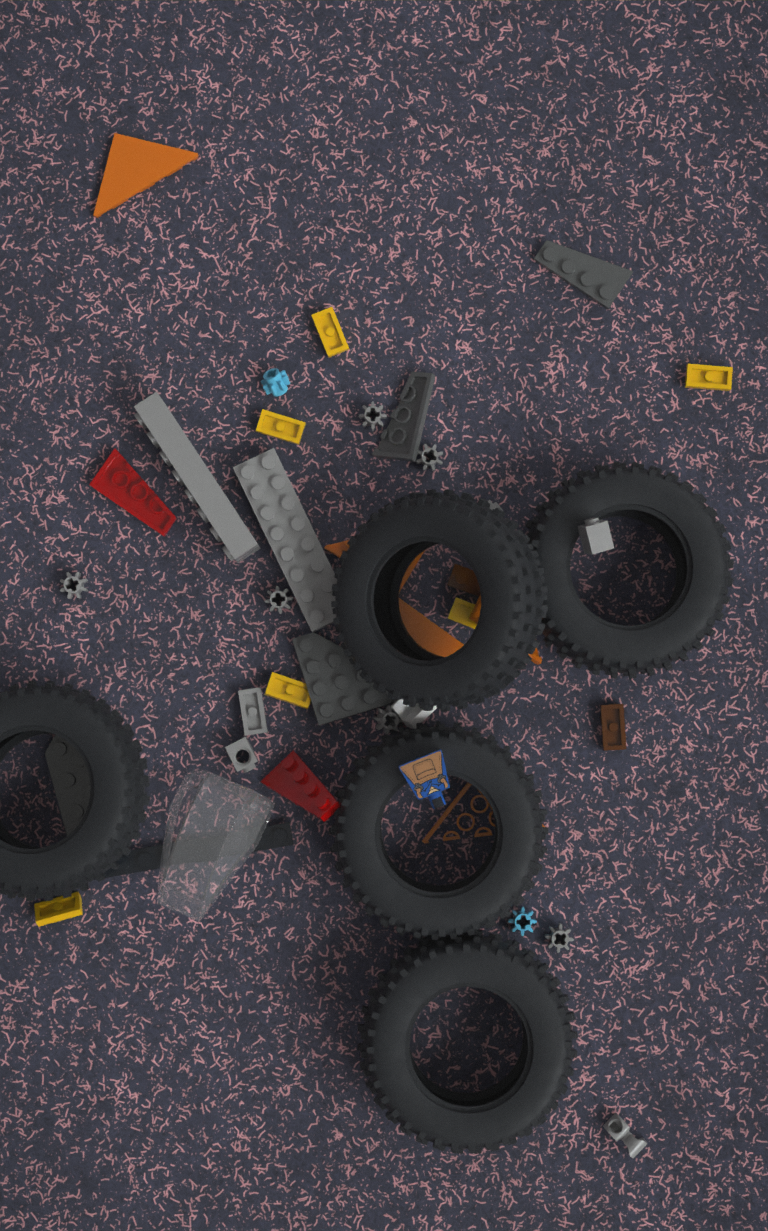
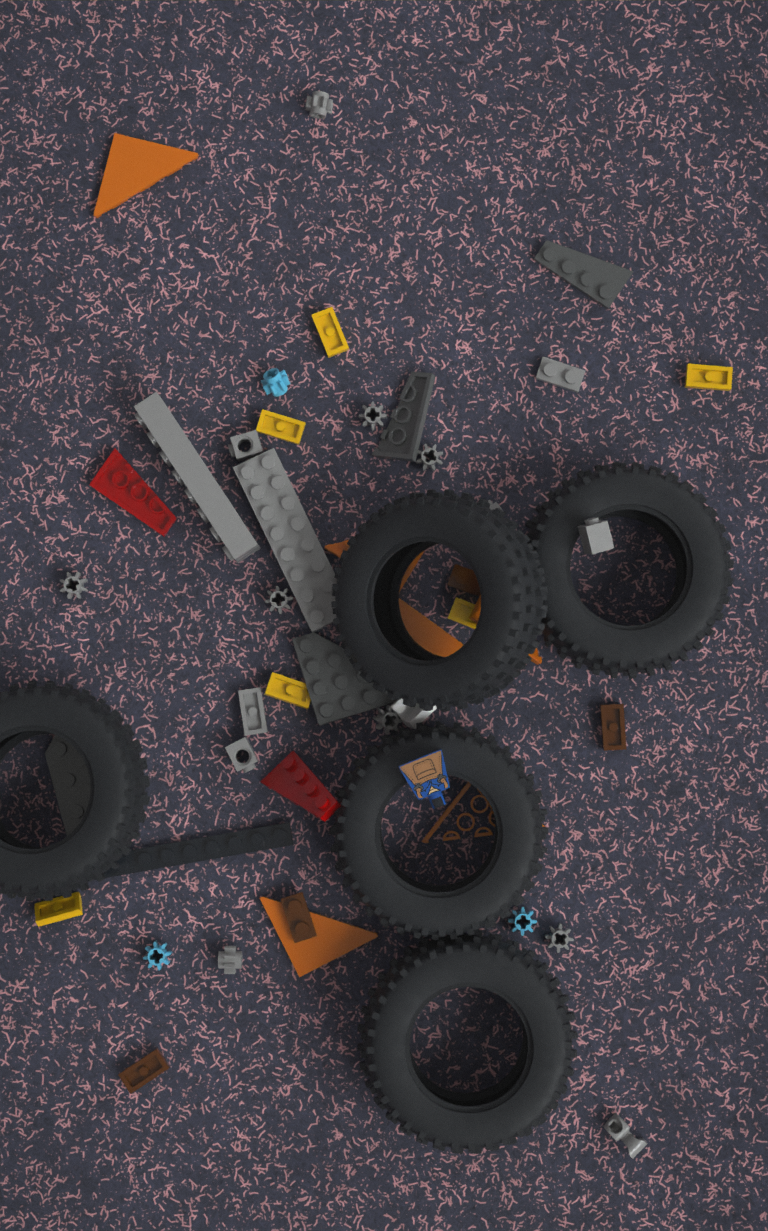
clear windscreen [157,767,276,922] -> none
none -> reddish brown plate [118,1047,170,1094]
none -> medium azure gear [143,940,172,970]
none -> light grey gear [218,946,242,974]
none -> light grey brick [228,430,264,462]
none -> orange tile [260,896,378,977]
none -> reddish brown plate [281,891,317,943]
none -> light grey gear [305,91,333,119]
none -> light grey plate [535,357,586,393]

